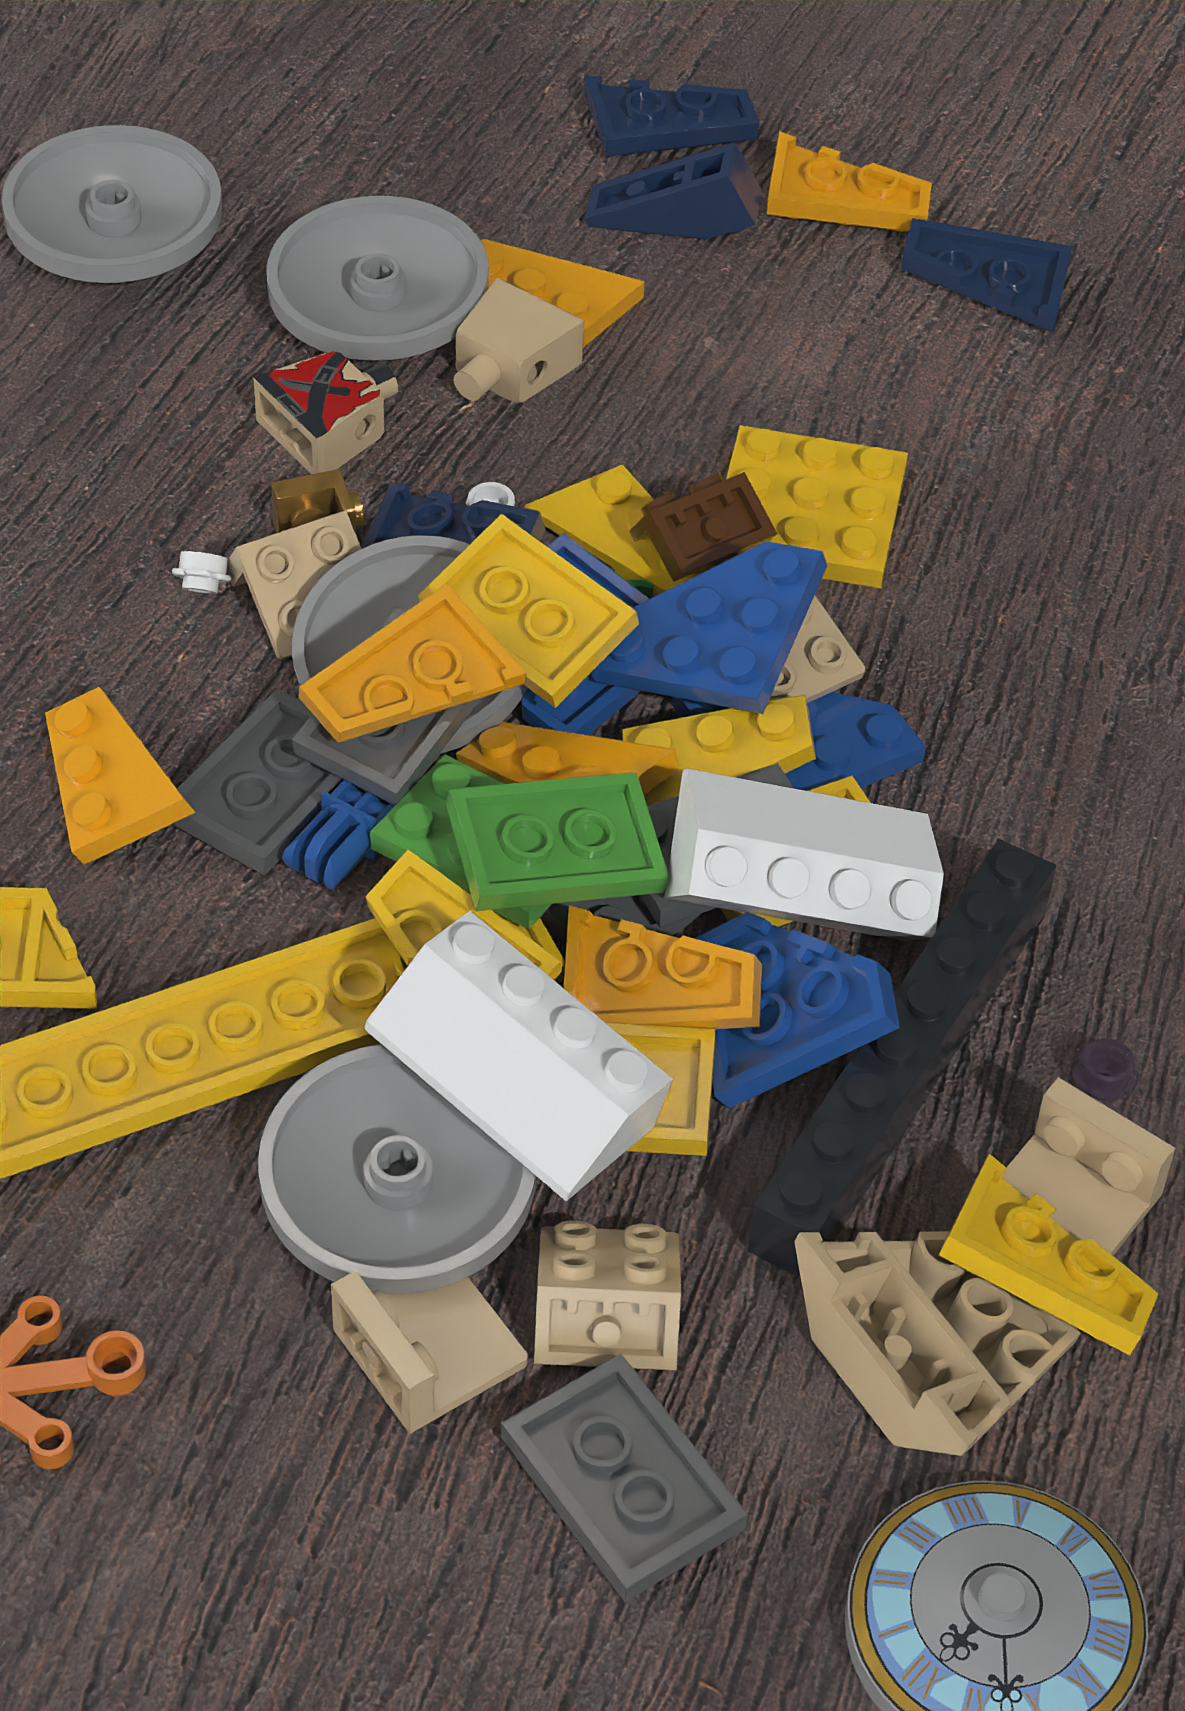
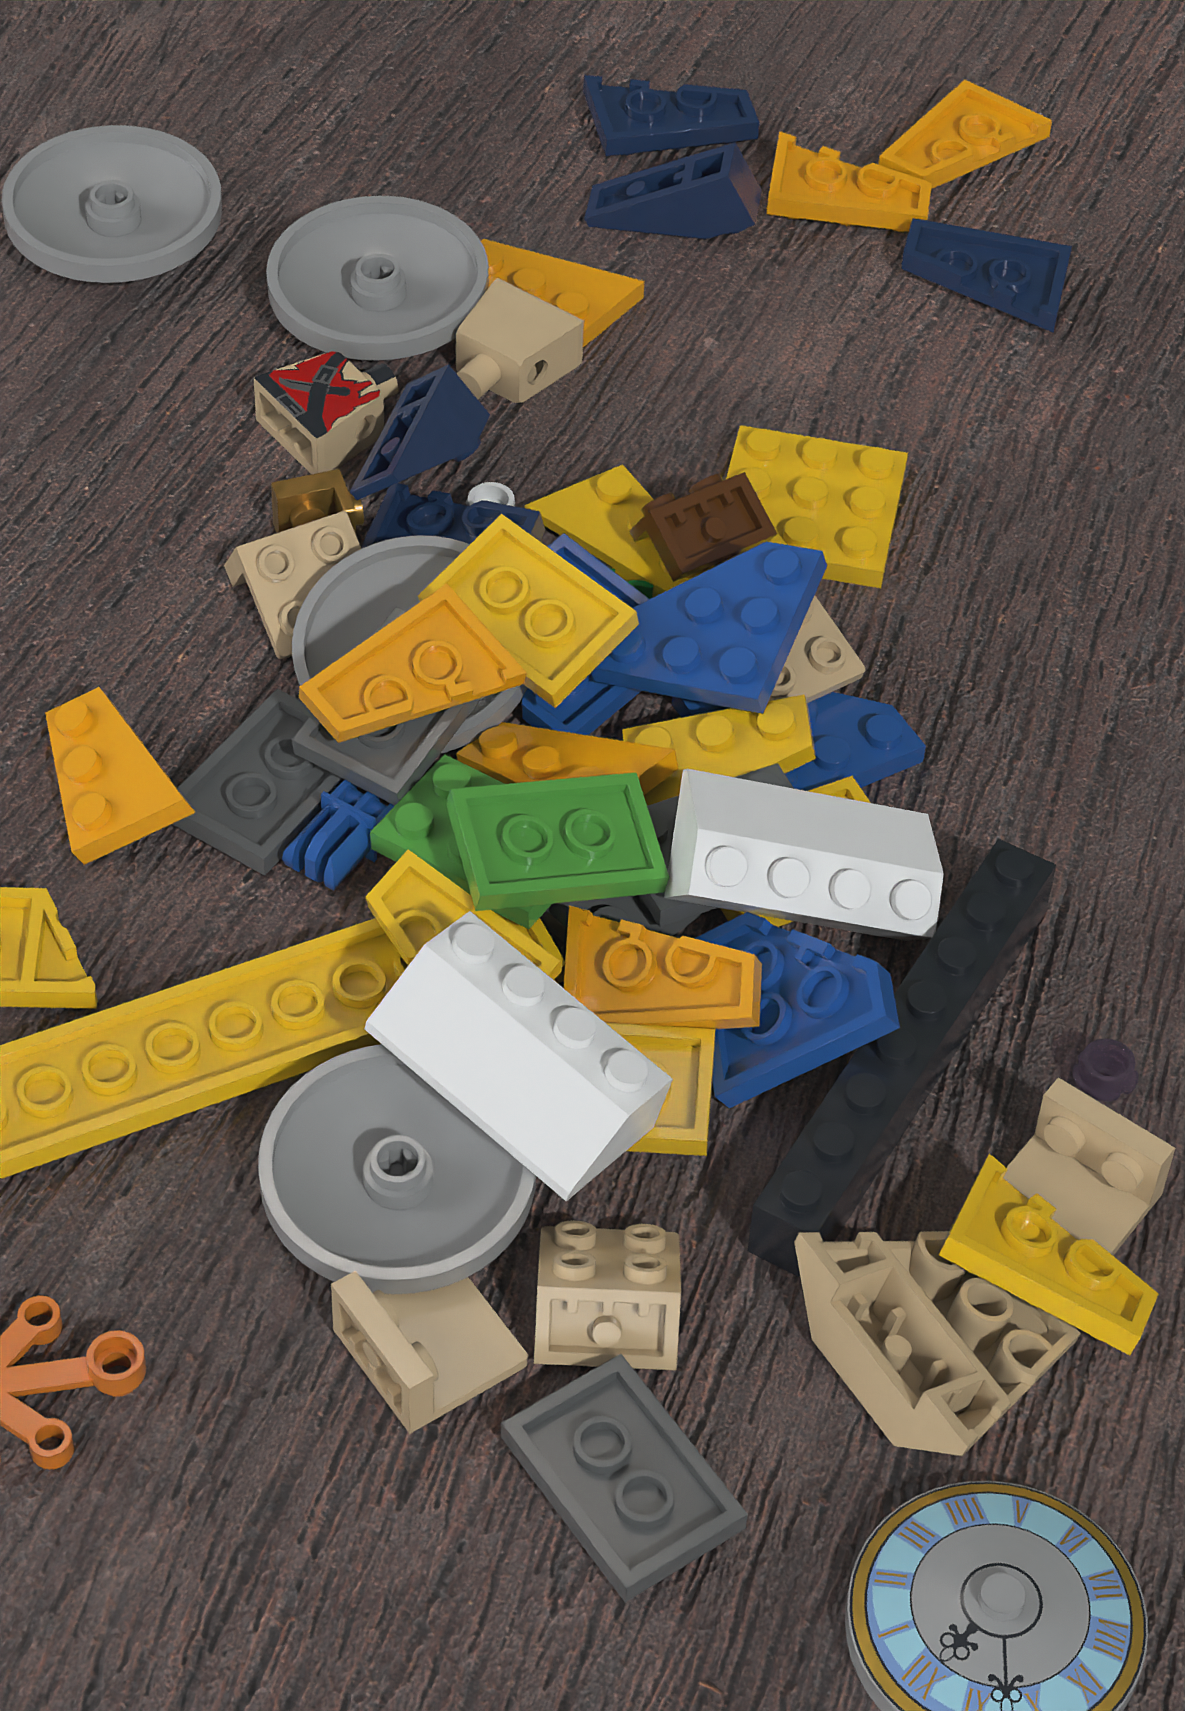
white plate [172,551,231,594] -> none
none -> dark blue slope [350,364,490,500]
none -> light orange wing [878,79,1052,189]

